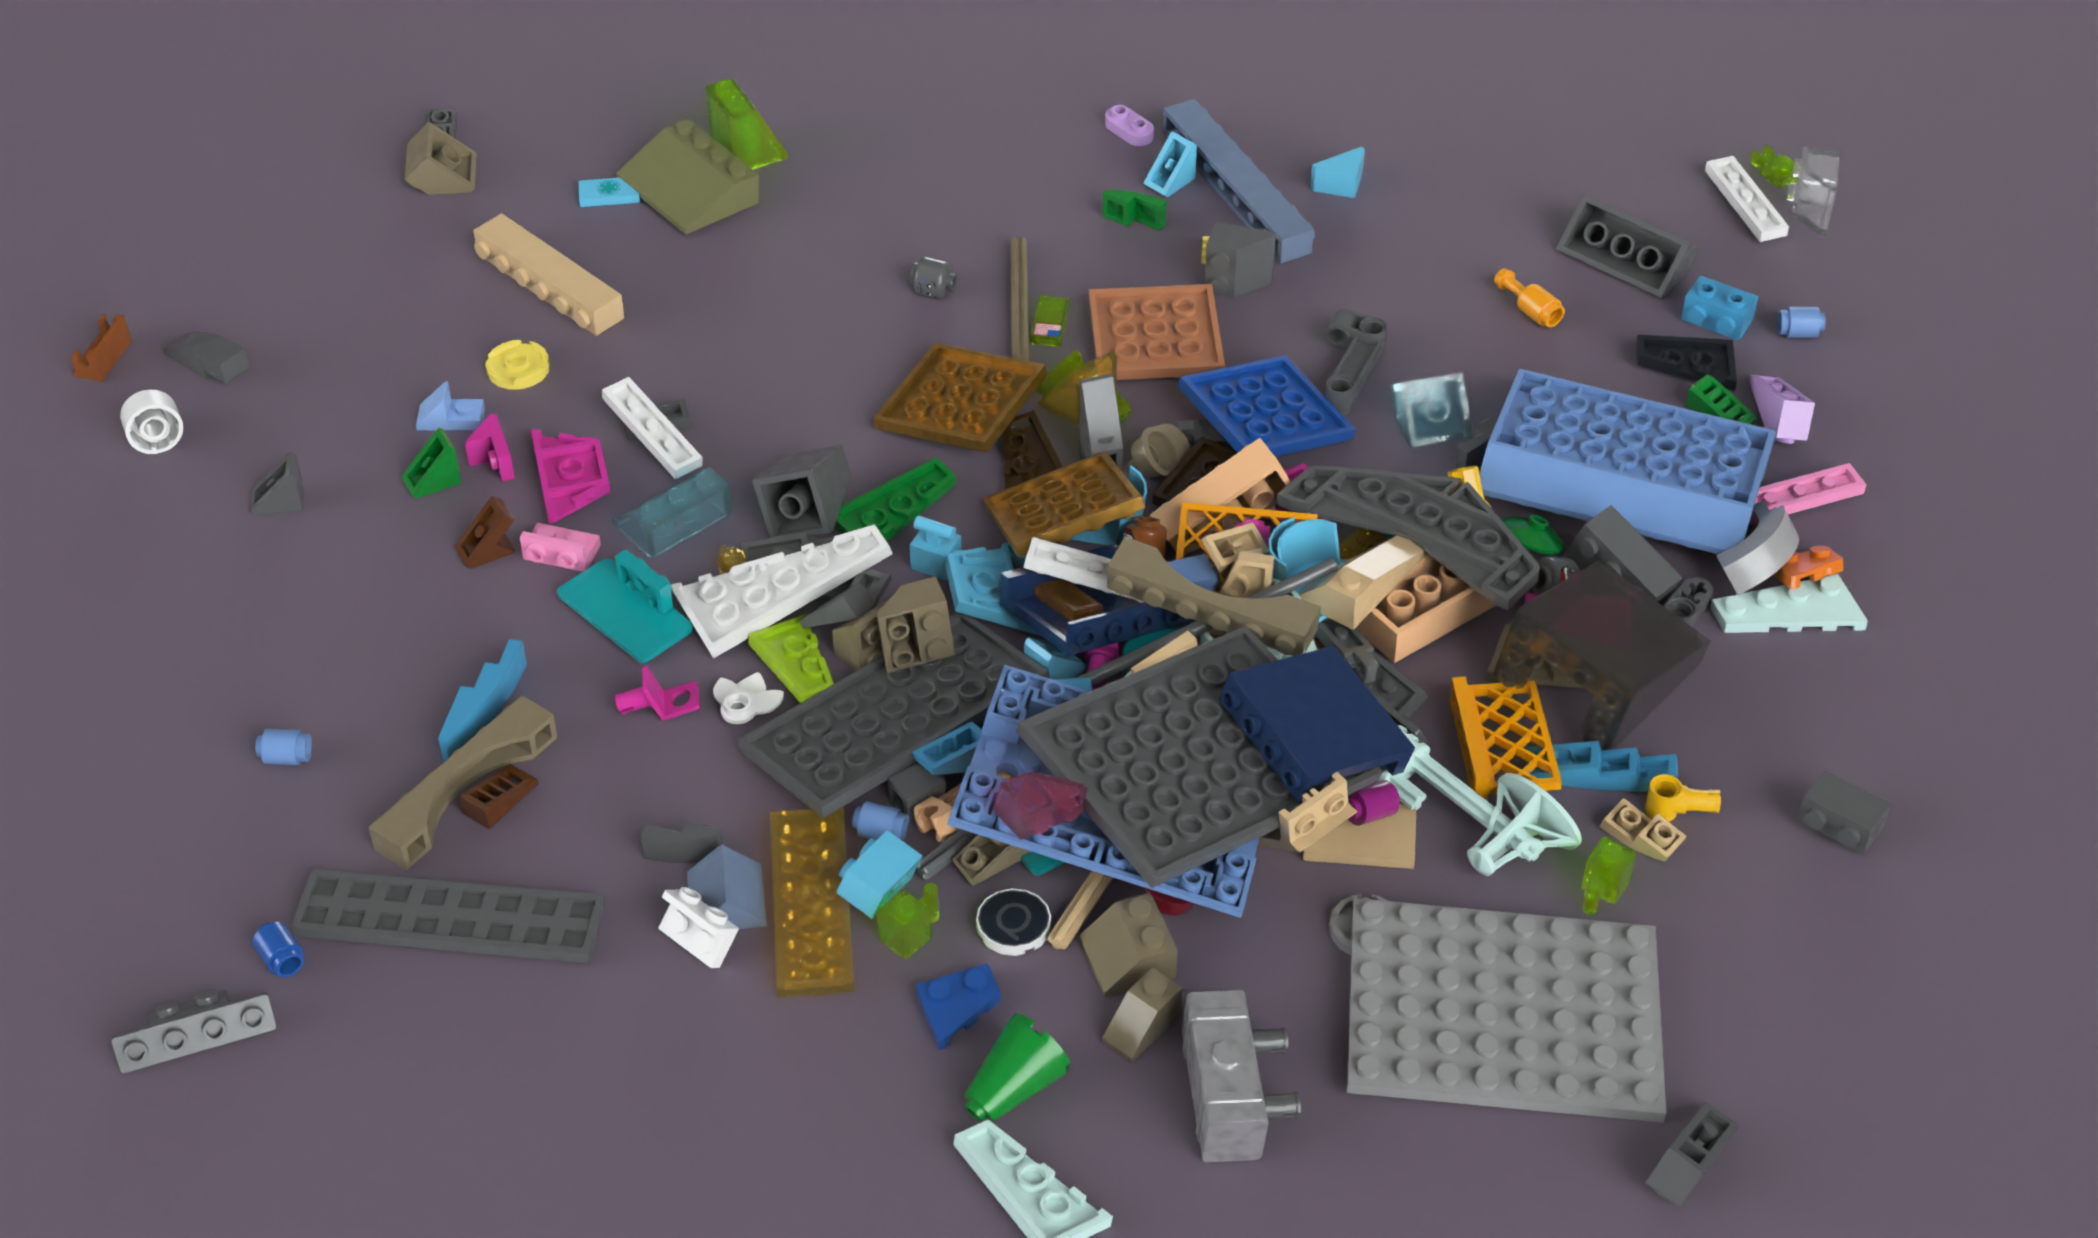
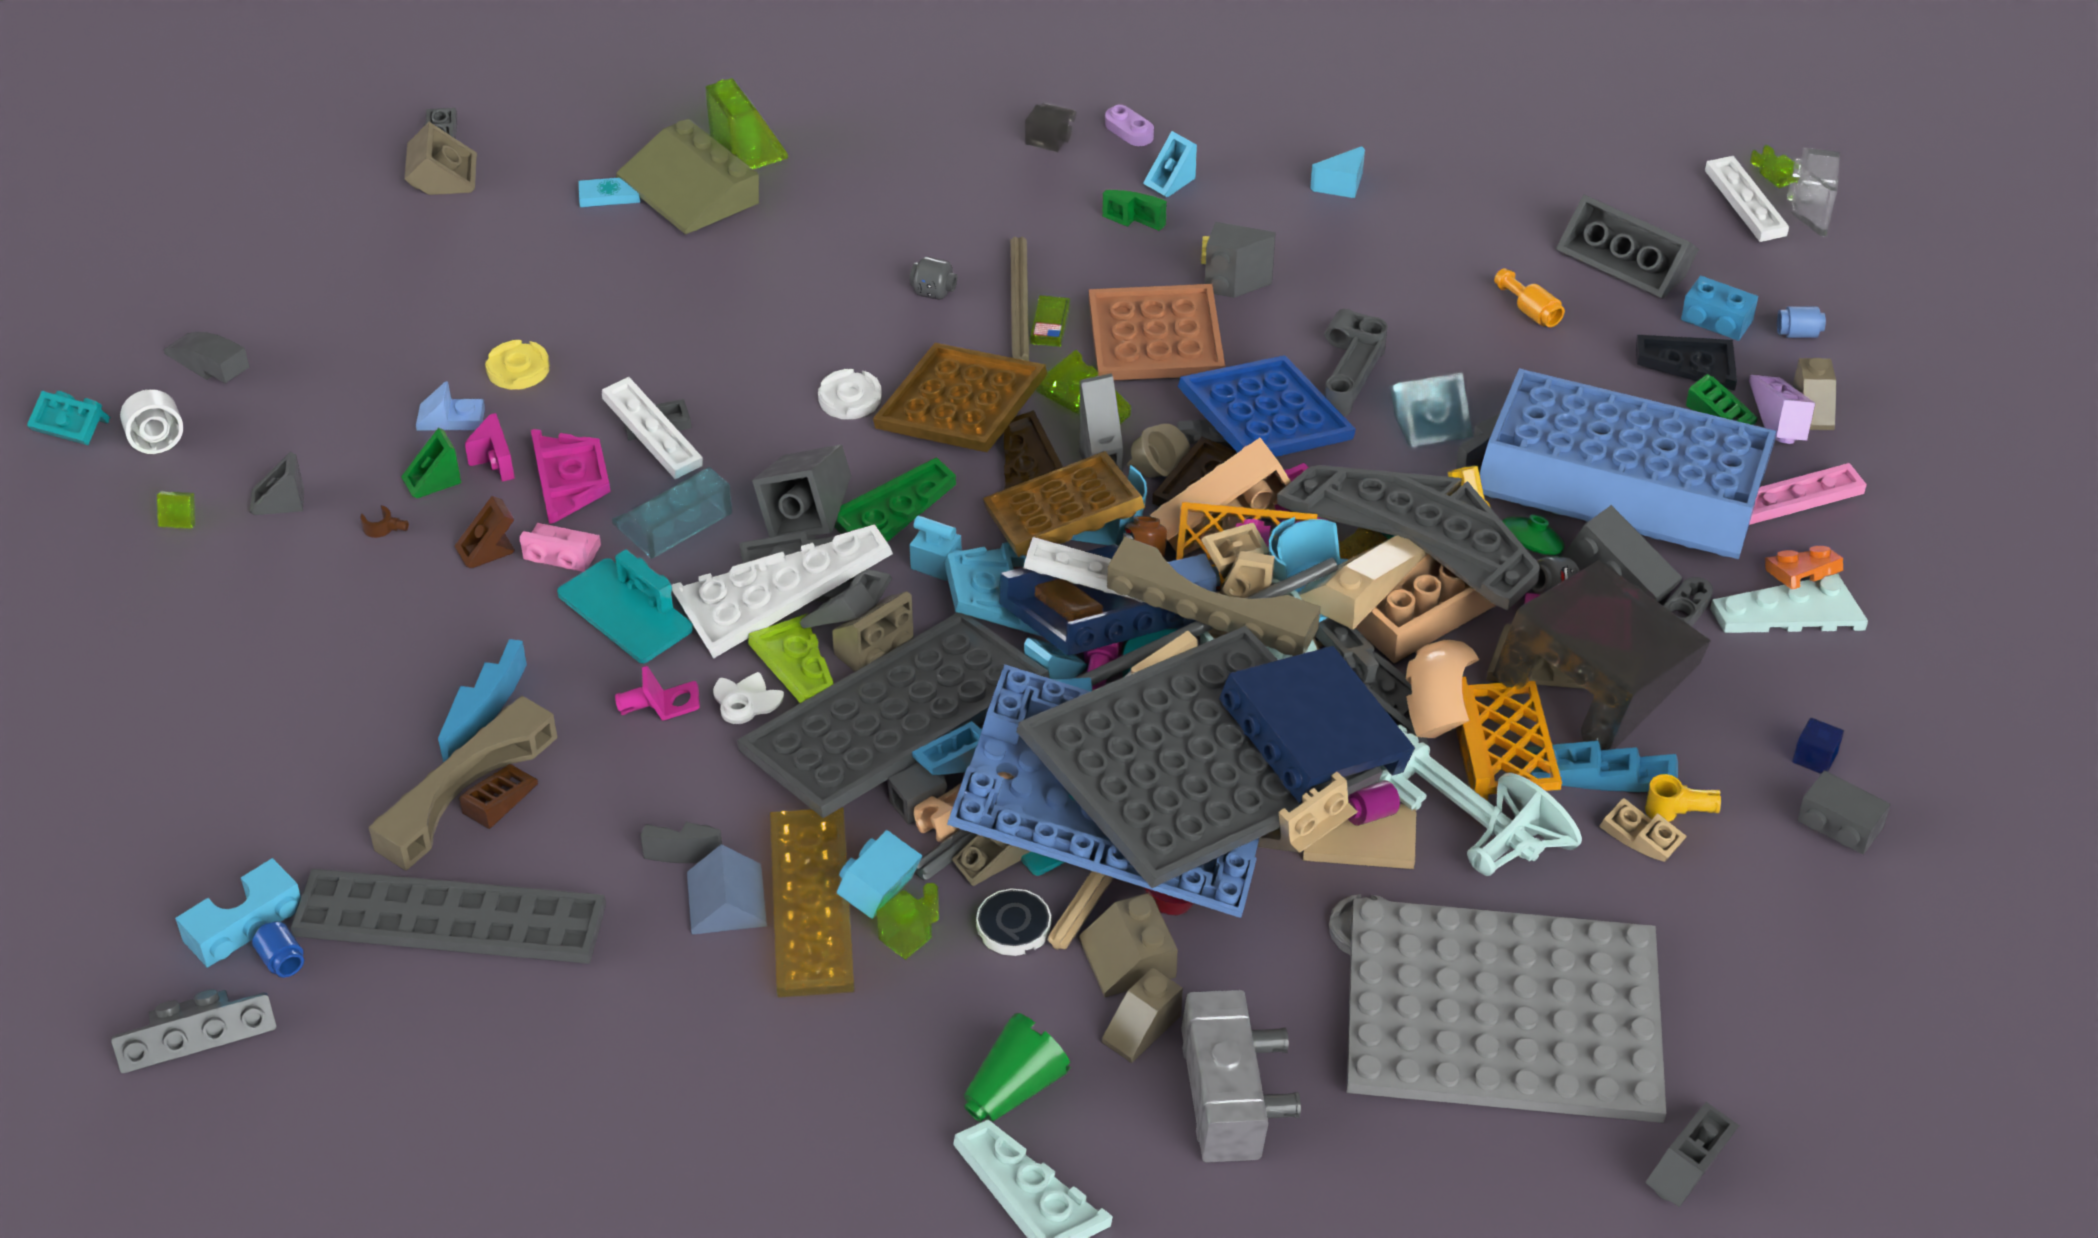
dark orange hinge [71,314,132,382] -> none
medium blue brick [255,728,312,766] -> none
tan brick [473,213,624,336] -> none
white bracket [658,887,739,968] -> none
clear yellow plate [717,545,746,574] -> none
medium blue brick [852,801,909,841] -> none
dark tan slope [876,576,955,673] -> none
blue wing [915,963,1001,1050] -> none
clear pink slope [993,771,1088,840] -> none
clear yellow slope [1038,351,1117,425] -> none
sand blue brick [1163,99,1315,264] -> none
clear neon green brick [1581,836,1637,915] -> none
light grey arch [1716,500,1799,595] -> none
none -> teal bracket [26,391,111,445]
none -> clear neon green tile [157,491,195,528]
none -> medium azure arch [175,858,301,968]
none -> reddish brown piece [360,505,409,538]
none -> white tile [818,369,882,419]
none -> clear smoke brick [1025,102,1077,152]
none -> light nougat brick [1406,640,1480,738]
none -> slope [1792,358,1836,430]
none -> clear blue piece [1792,718,1845,774]

